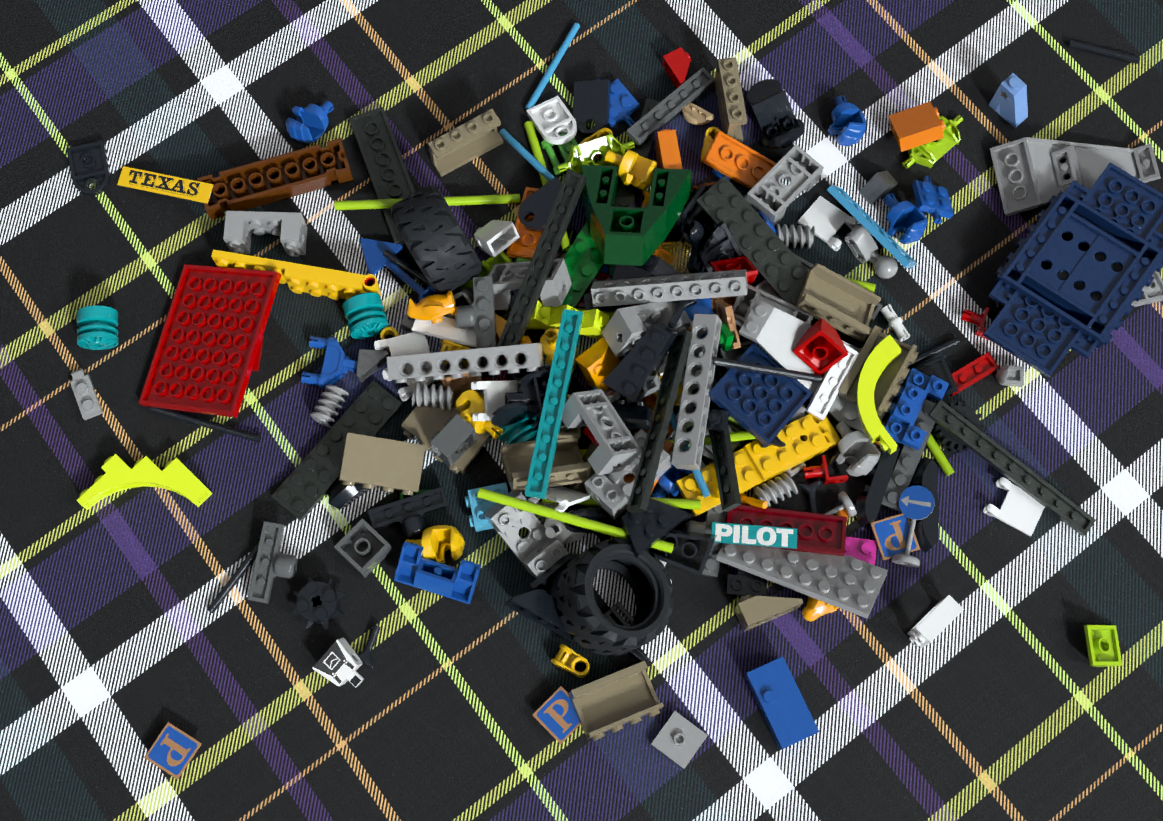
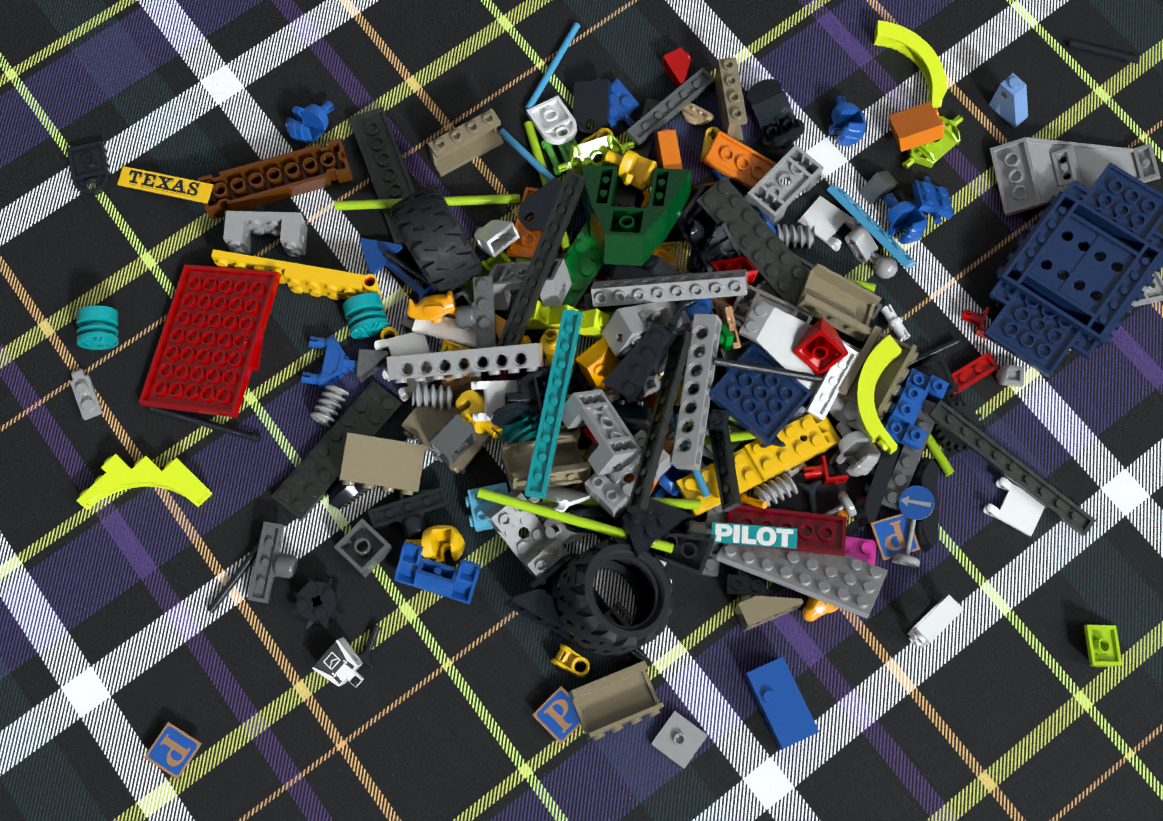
none -> neon yellow arch [874,20,947,109]

